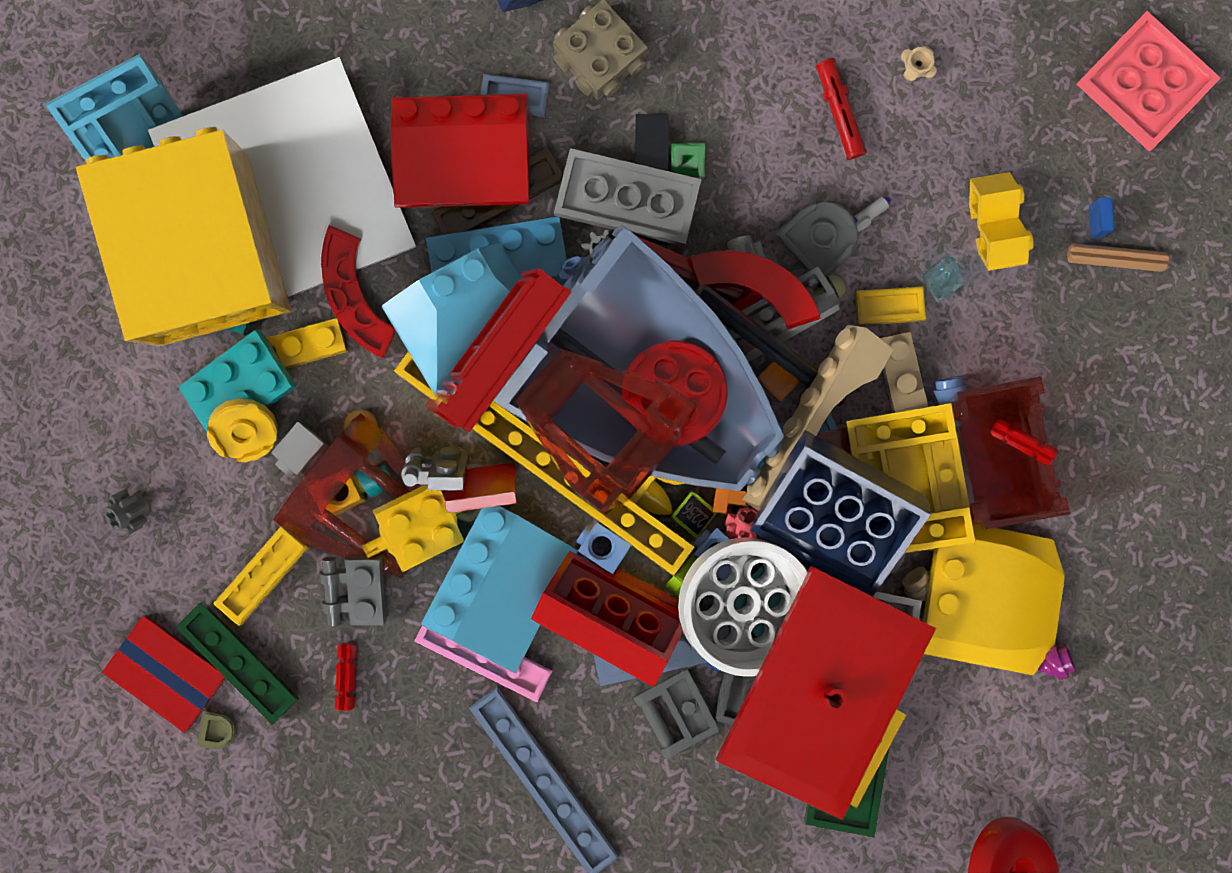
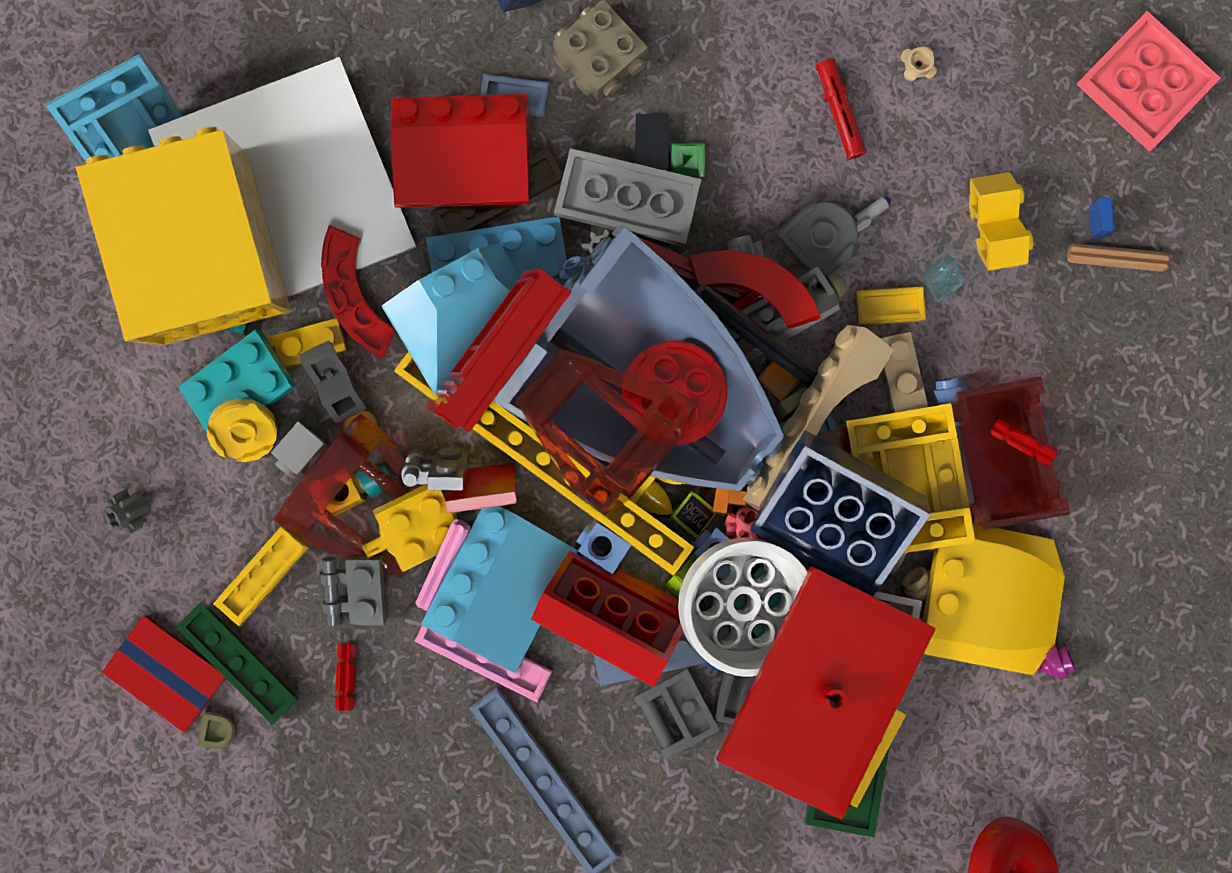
none -> dark grey brick [298,340,366,424]
none -> bright pink axle [416,519,470,611]
none -> olive tile [774,387,806,422]

